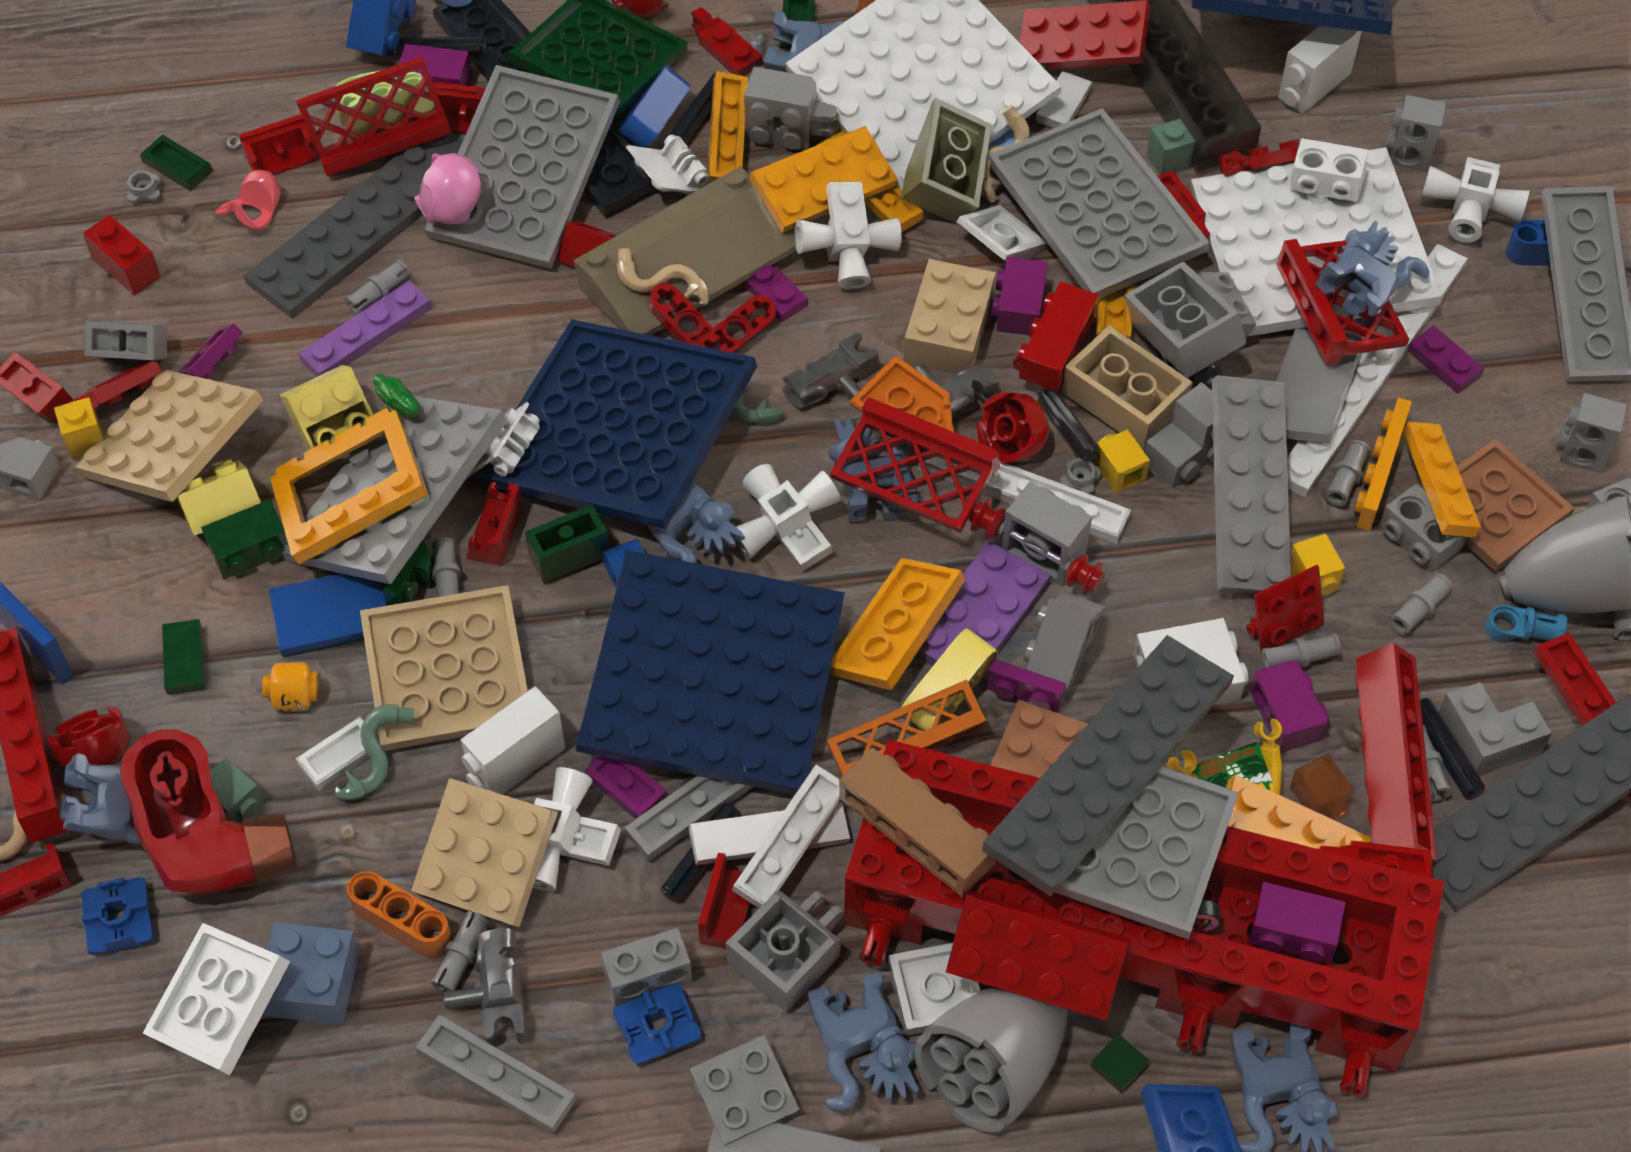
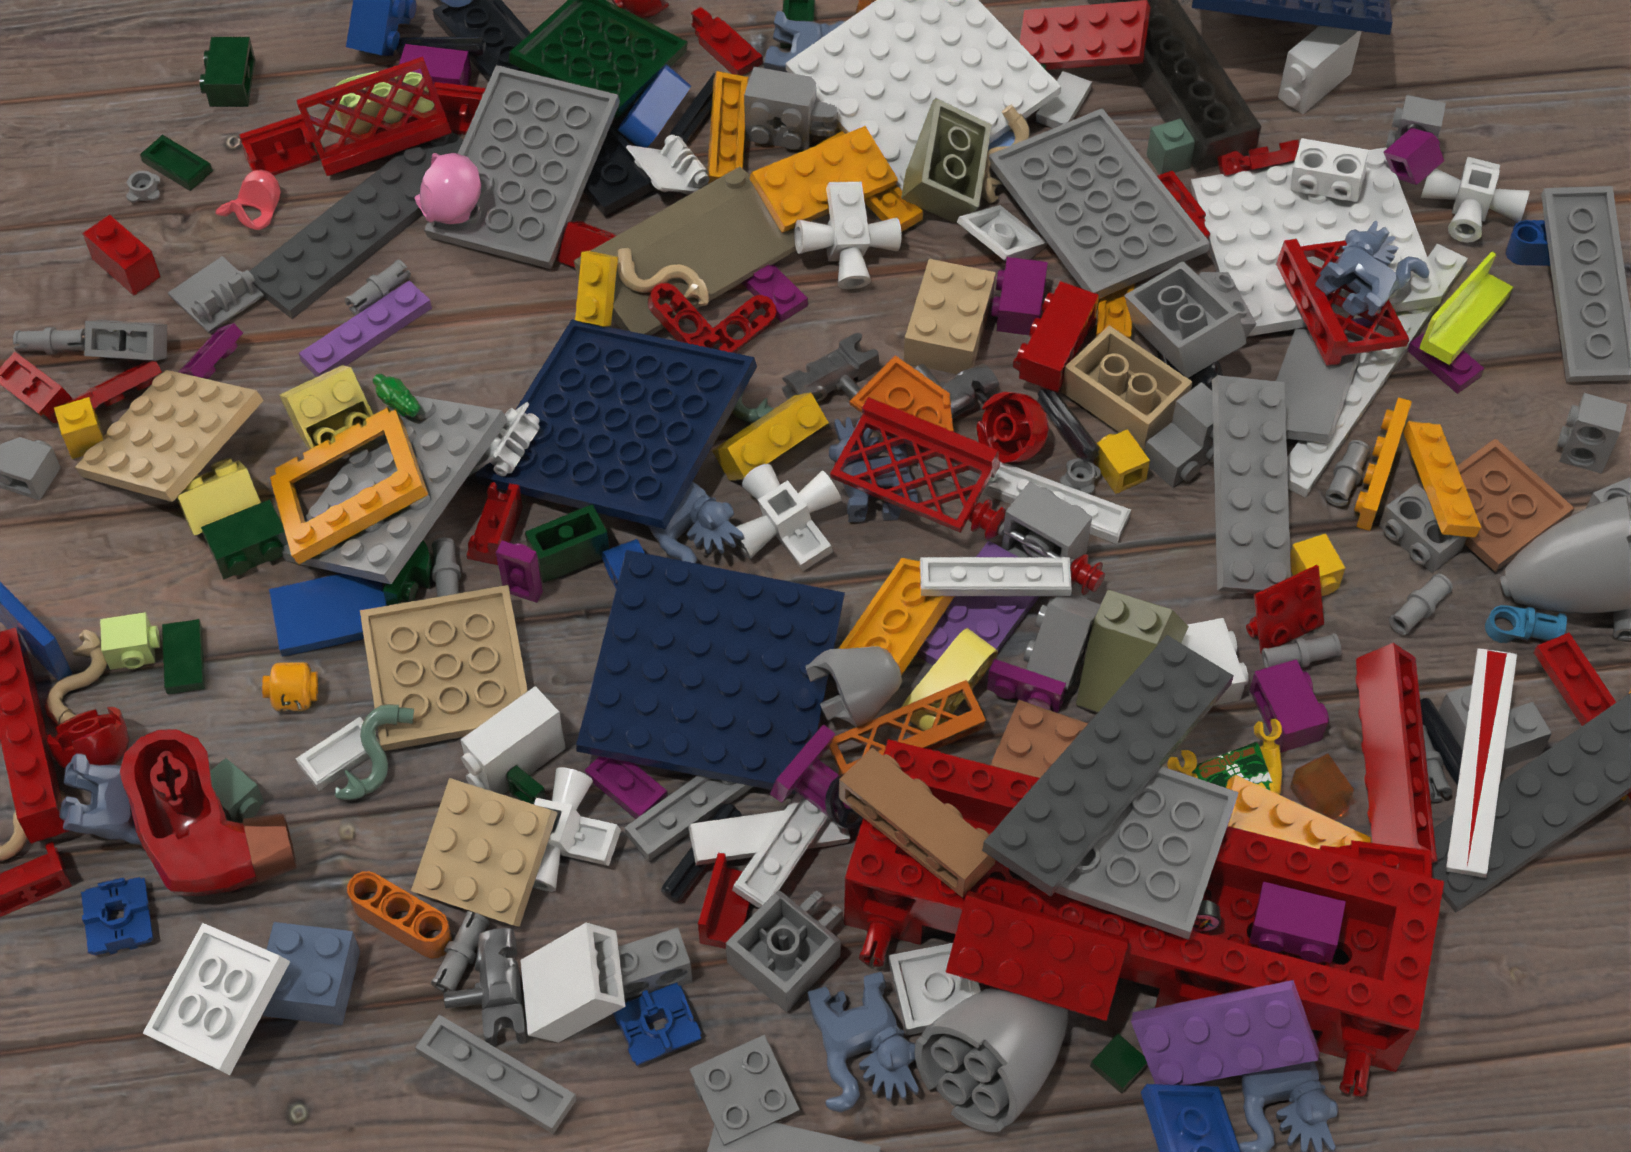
none -> light grey pin [13,327,85,355]
none -> tan animal [45,630,107,725]
none -> yellowish green brick [100,612,161,670]
none -> light grey hinge [168,256,264,334]
none -> dark green brick [200,37,256,107]
none -> magenta plate [496,540,543,603]
none -> dark green tile [507,765,547,804]
none -> white brick [520,922,625,1043]
none -> yellow plate [575,251,618,327]
none -> yellow brick [712,392,829,481]
none -> magenta piece [770,724,863,829]
none -> light grey piece [805,646,902,727]
none -> white tile [920,557,1072,596]
none -> olive slope [1076,590,1189,713]
none -> medium lavender plate [1131,980,1319,1085]
none -> magenta brick [1383,127,1445,185]
none -> neon yellow panel [1419,252,1514,365]
none -> white tile [1446,648,1517,878]

